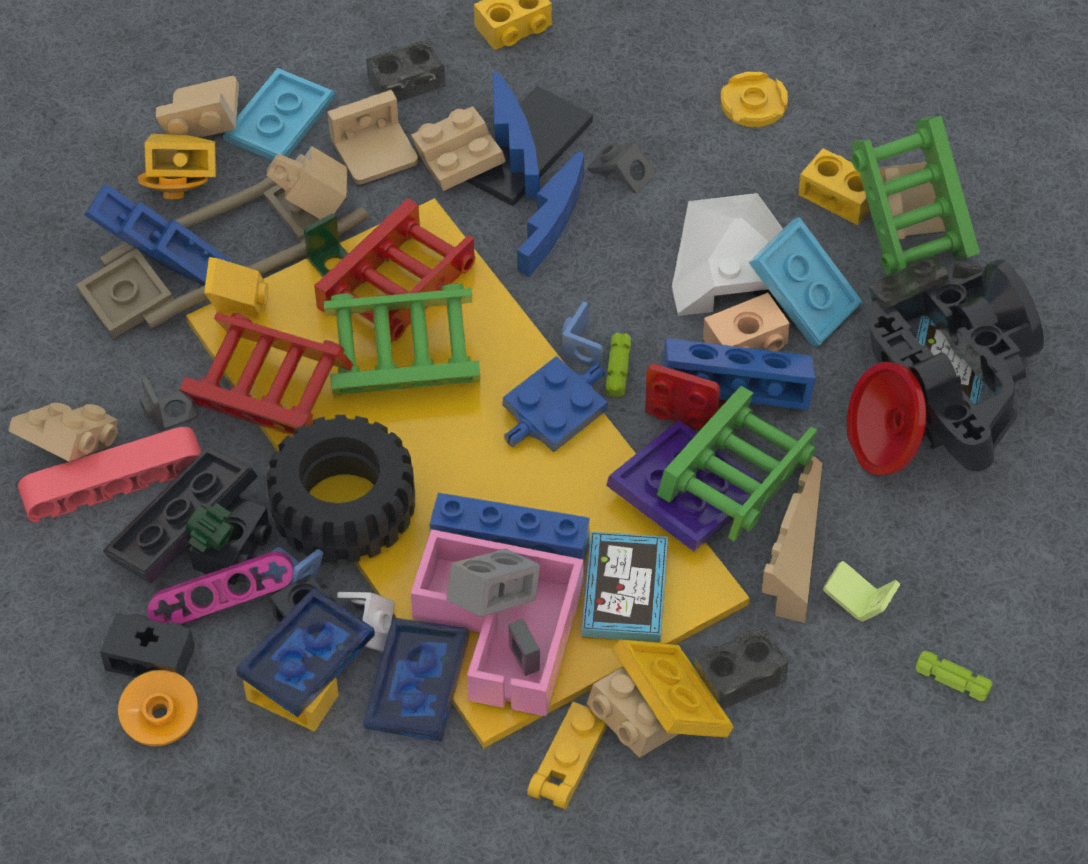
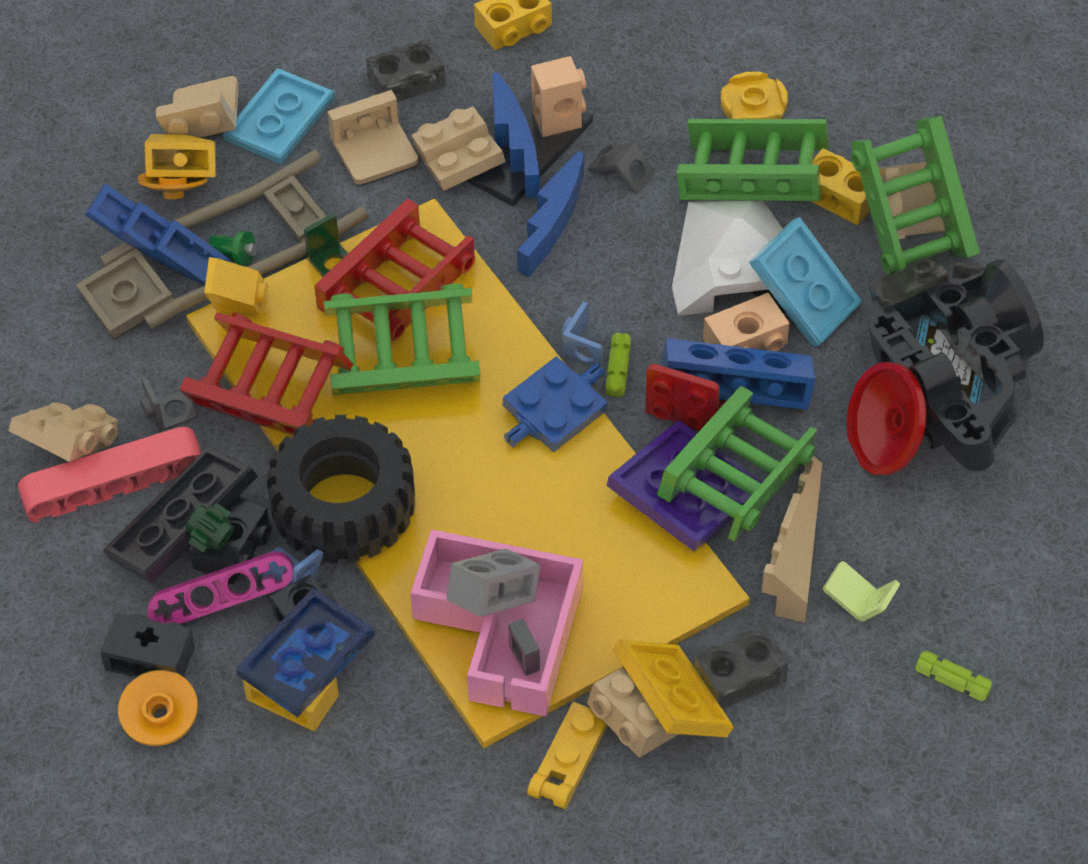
tan hinge [267,146,347,220] -> none
white bracket [337,592,395,652] -> none
clear blue tile [363,618,470,741] -> none
blue brick [429,493,590,568] -> none
tile [582,532,668,642] -> none
none -> green piece [208,231,257,267]
none -> light nougat brick [531,56,586,137]
none -> bright green fence [677,119,829,201]

